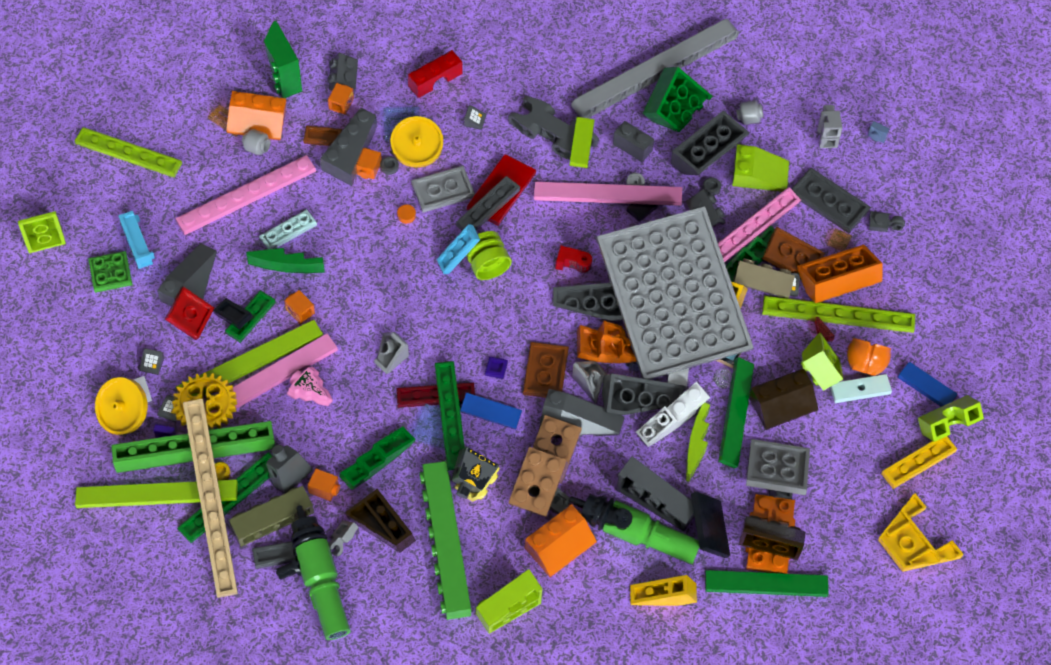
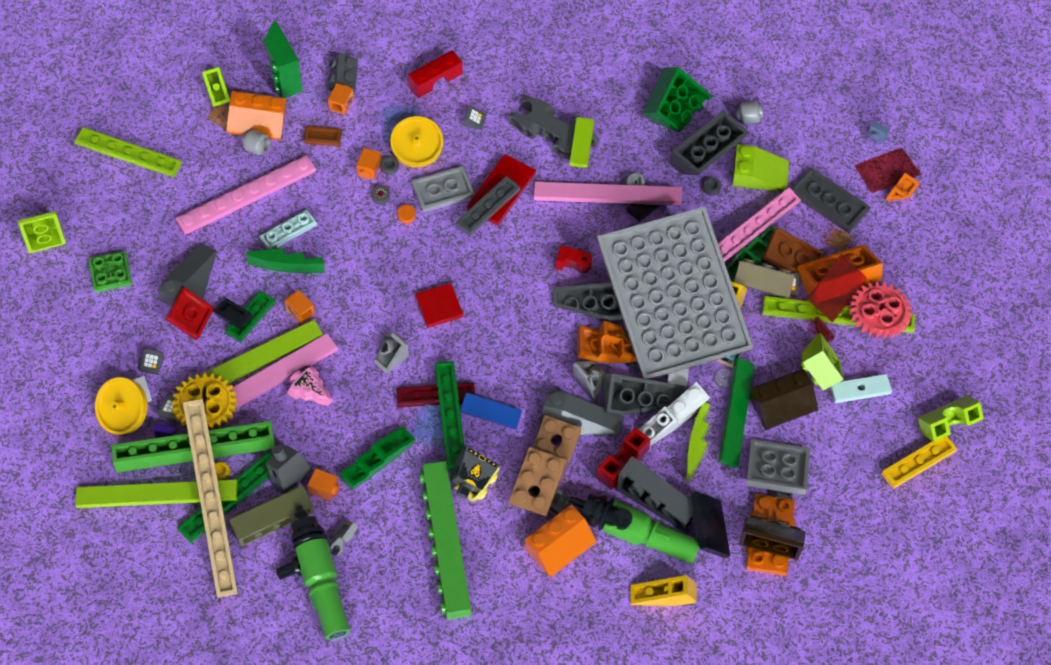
medium azure container [118,211,155,269] -> none
dark grey tile [252,541,295,569] -> none
dark grey wedge [320,108,377,186] -> none
dark brown wedge [345,489,416,553] -> none
medium azure tile [437,224,480,274] -> none
lime wheel [466,231,512,280] -> none
lime wedge [476,569,542,634] -> none
dark purple tile [485,356,508,379] -> none
dark orange tile [523,342,569,398] -> none
light grey beam [571,19,739,118] -> none
dark grey brick [613,121,654,162] -> none
dark grey bracket [685,189,726,227] -> none
green tile [705,570,829,597] -> none
light grey hips [817,105,843,148] -> none
orange piece [847,338,891,376] -> none
dark grey plate [869,211,905,232] -> none
yellow wing [878,493,964,572] -> none
blue tile [898,361,958,407] -> none
none -> lime slope [202,67,230,107]
none -> dark grey tile [371,185,390,204]
none -> red tile [415,283,463,328]
none -> red arch [597,428,651,490]
none -> clear red piece [807,254,867,322]
none -> coral gear [849,281,912,339]
none -> clear red piece [854,148,921,194]
none -> orange slope [885,173,920,201]

